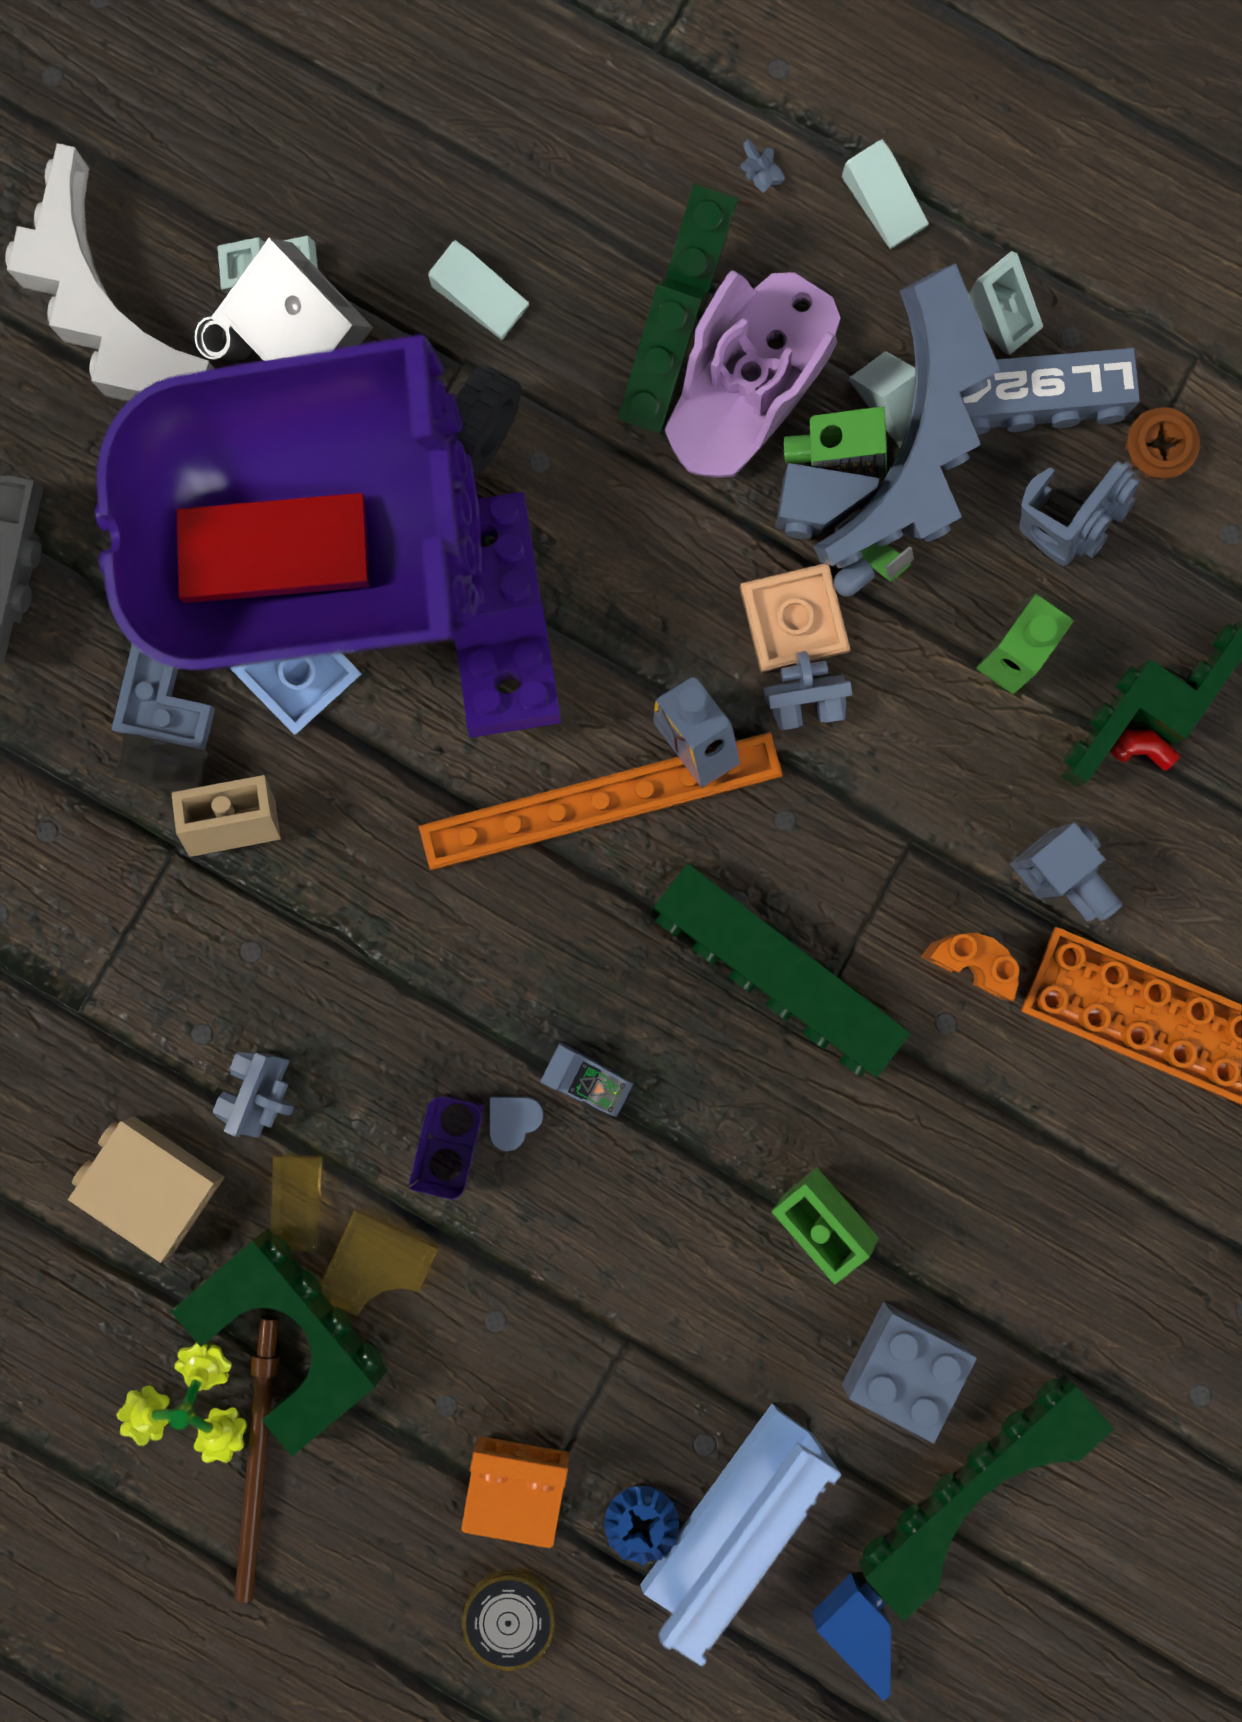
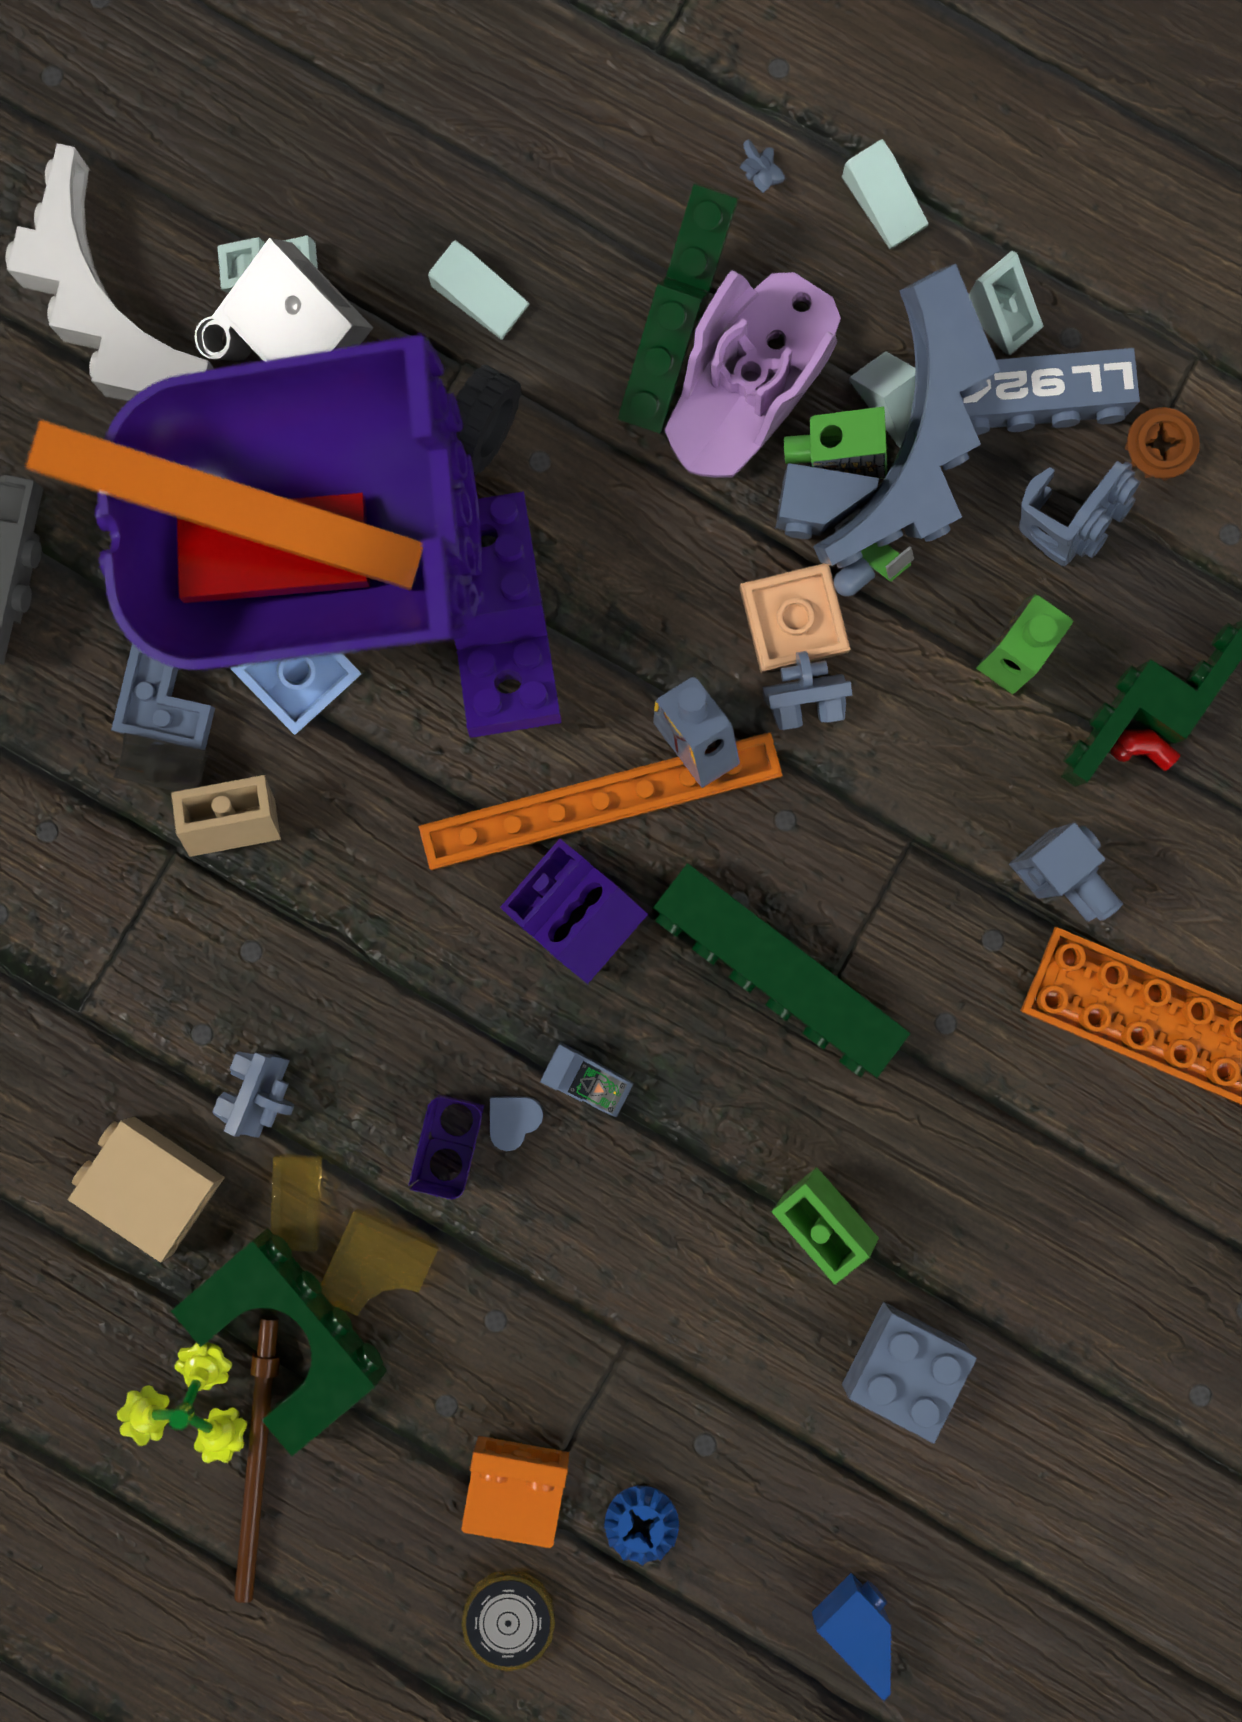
light blue piece [640,1404,841,1666] -> none
dark green arch [859,1375,1115,1622] -> none
orange cylinder [921,933,1019,1001] -> none
none -> orange tile [26,420,423,591]
none -> dark purple piece [500,839,648,984]

